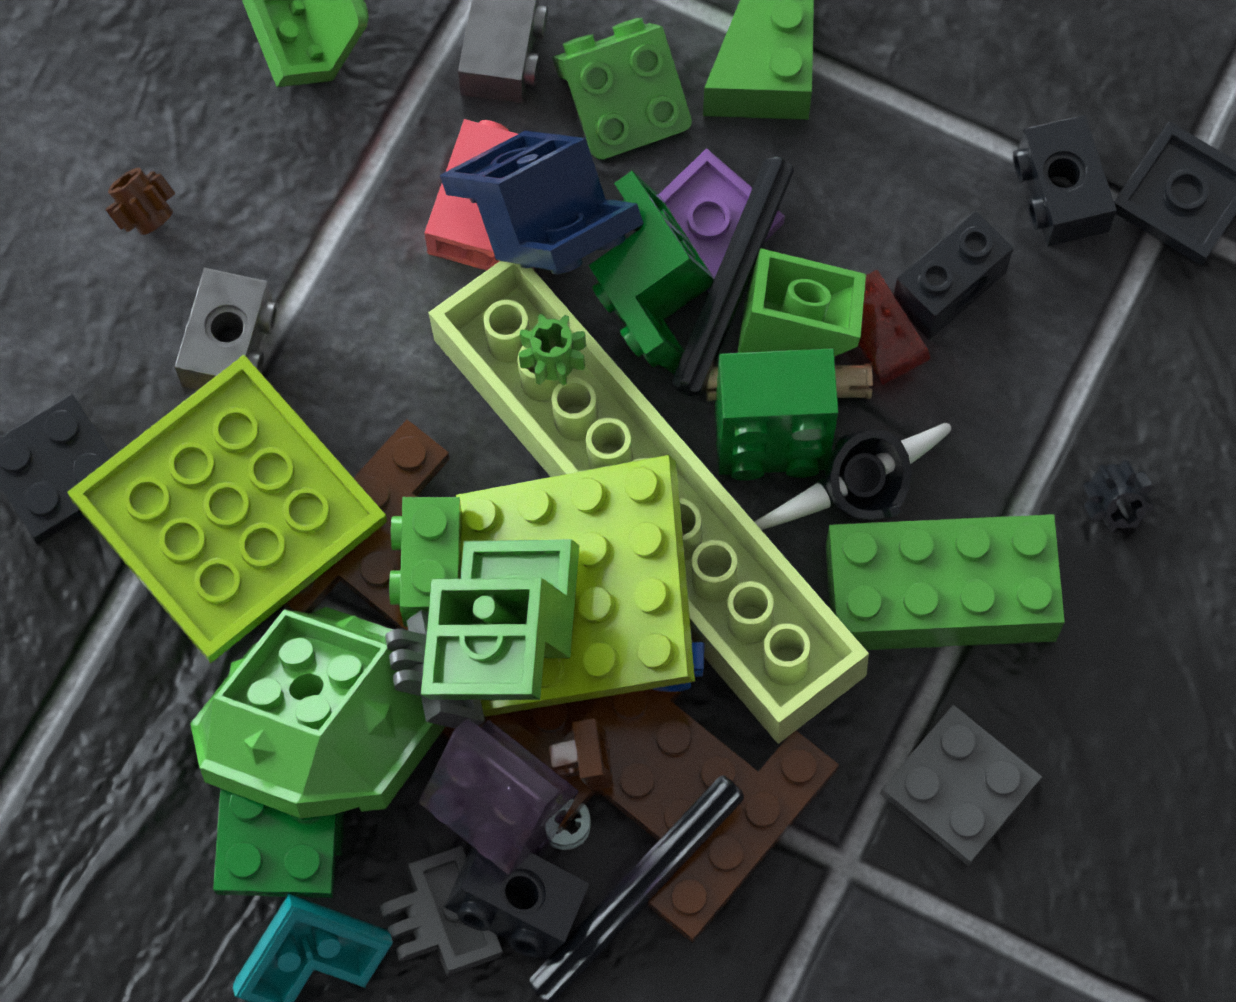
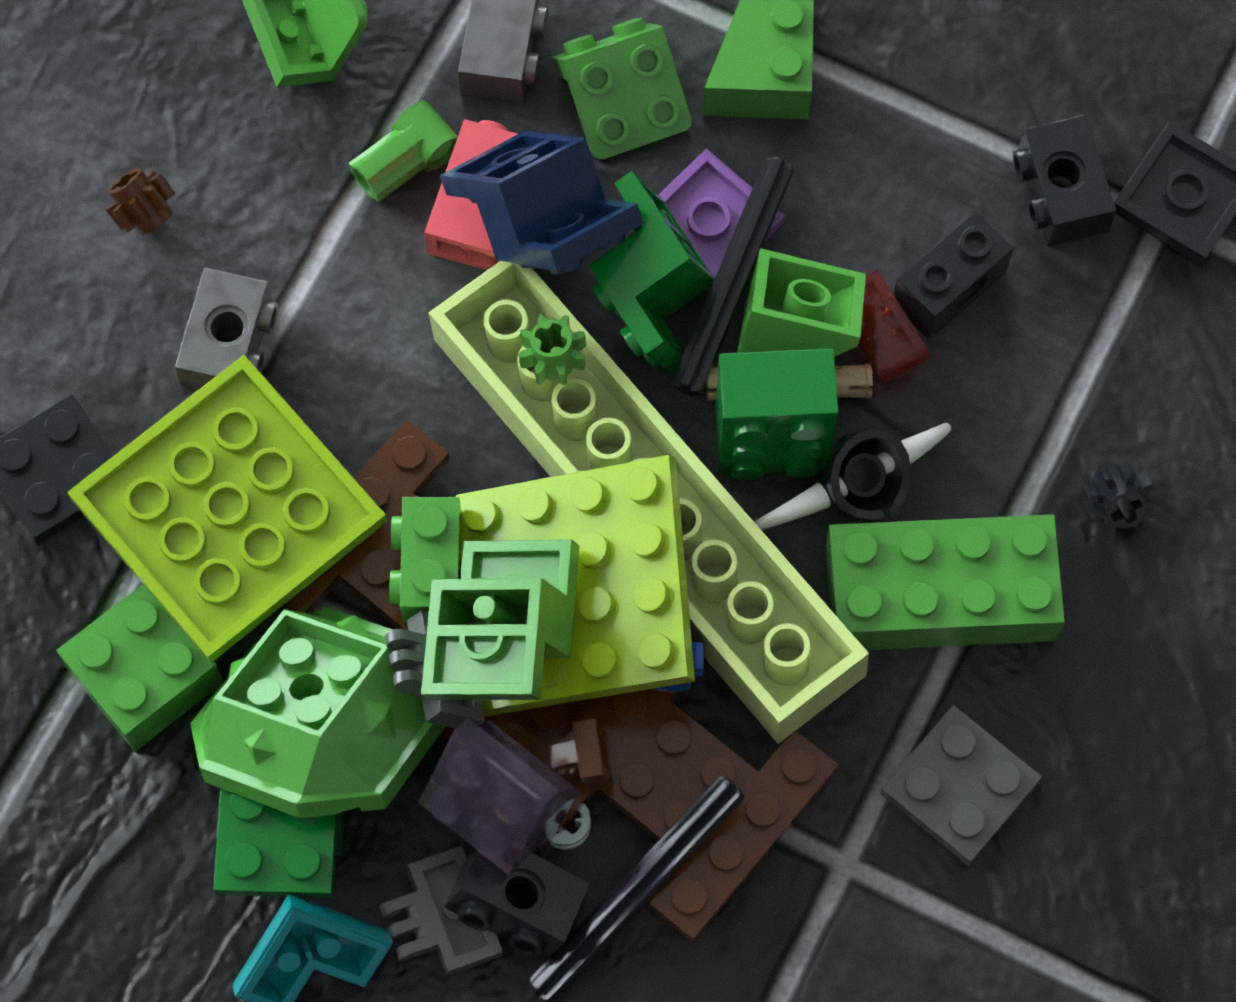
none -> bright green brick [56,584,224,752]
none -> bright green piece [349,100,458,203]

